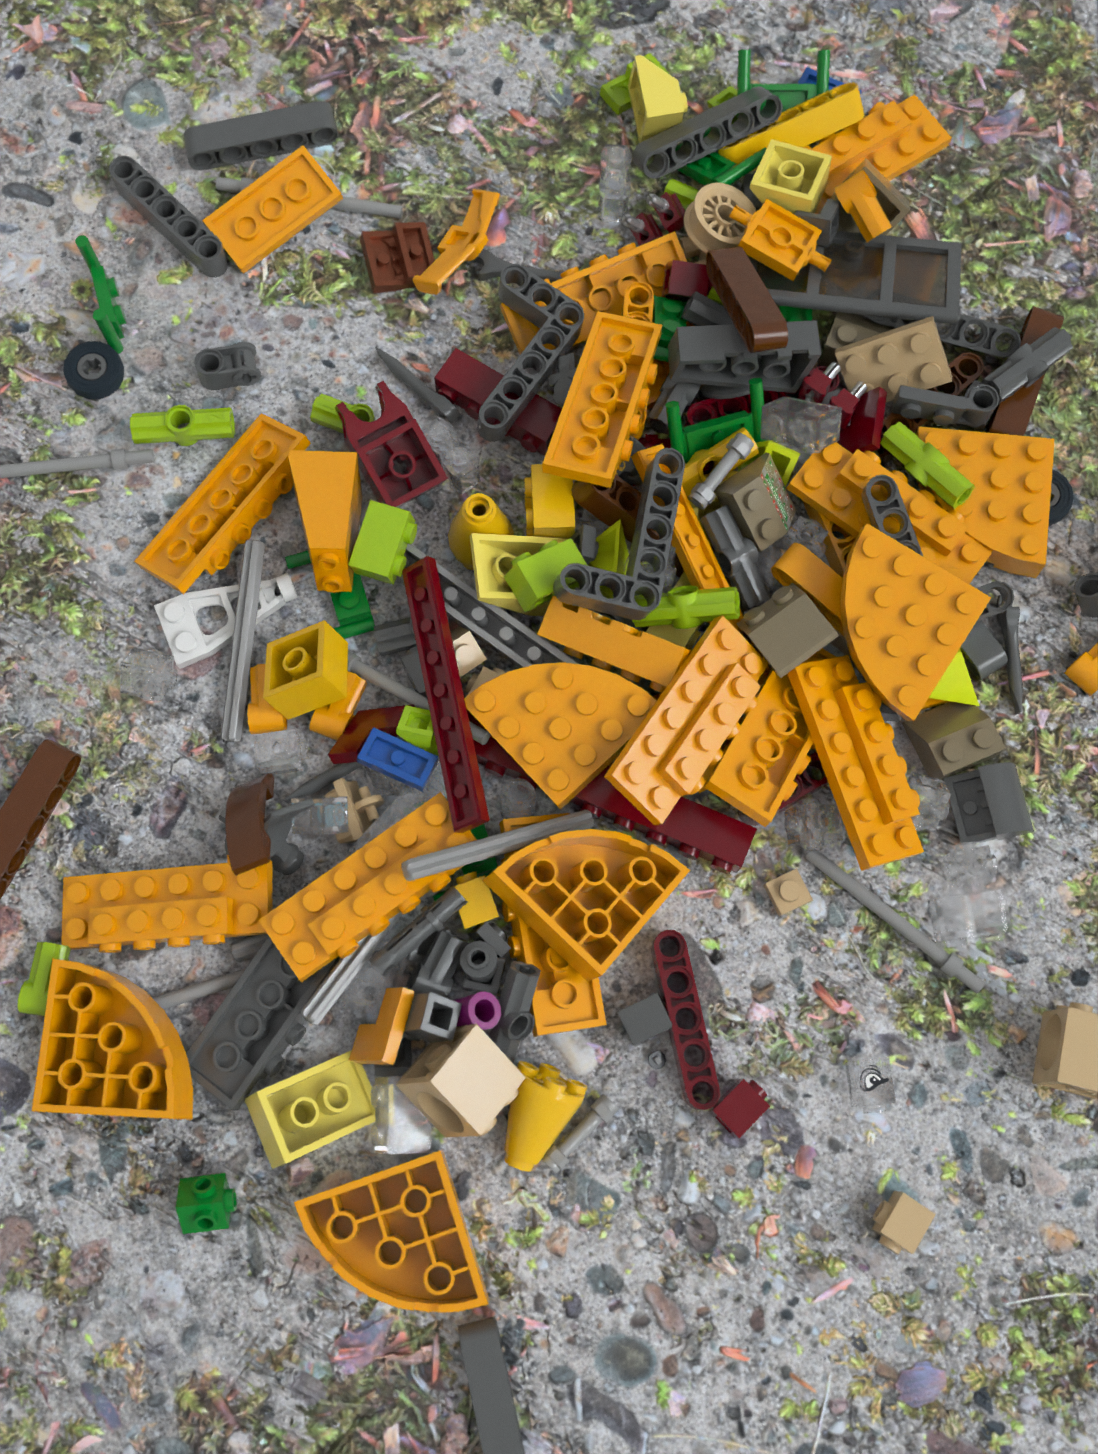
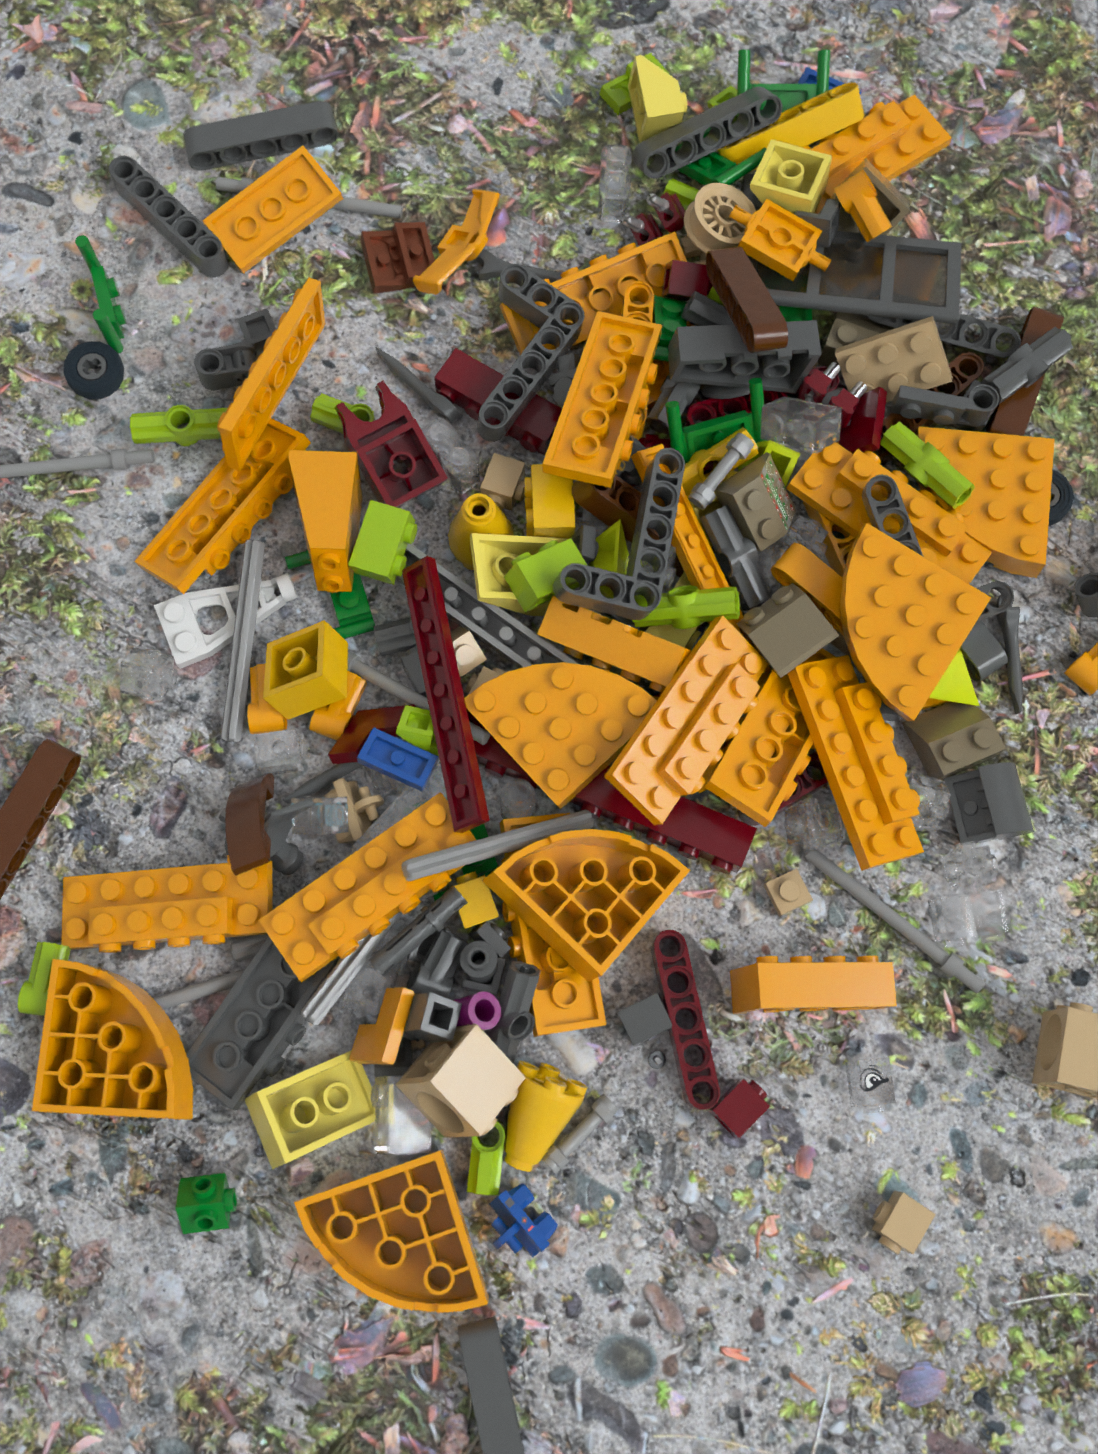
none -> light orange plate [217,277,325,471]
none -> dark grey plate [237,308,276,350]
none -> lime piece [467,1118,506,1195]
none -> tan brick [480,453,525,511]
none -> blue hips [489,1183,558,1257]
none -> light orange wedge [730,956,897,1014]

